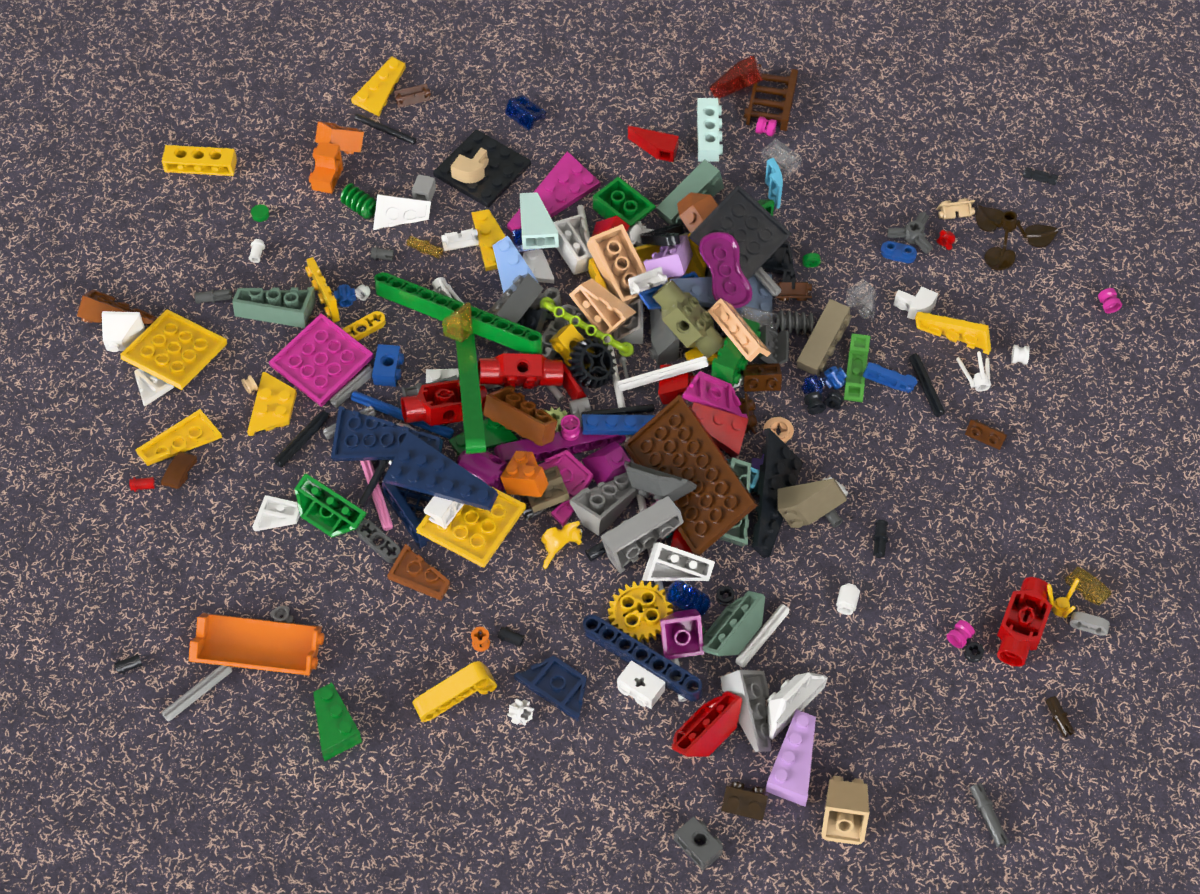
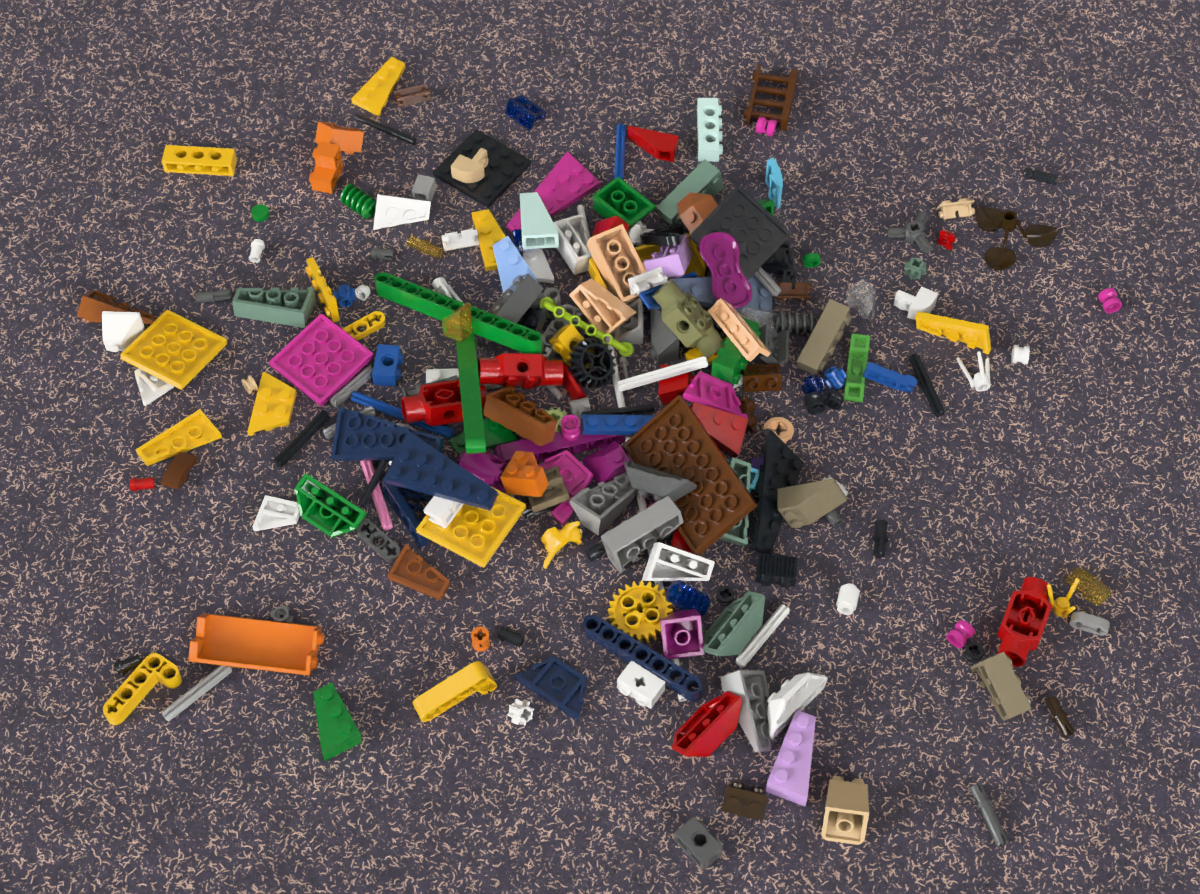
clear red slope [709,55,763,99] -> none
clear brick [761,139,802,180] -> none
blue plate [881,241,917,263] -> none
reddish brown hinge [965,419,1007,450] -> none
none -> yellow beam [103,653,182,725]
none -> blue axle [614,124,626,180]
none -> black brick [755,553,798,588]
none -> sand green gear [904,258,927,280]
none -> dark tan wedge [970,652,1031,721]

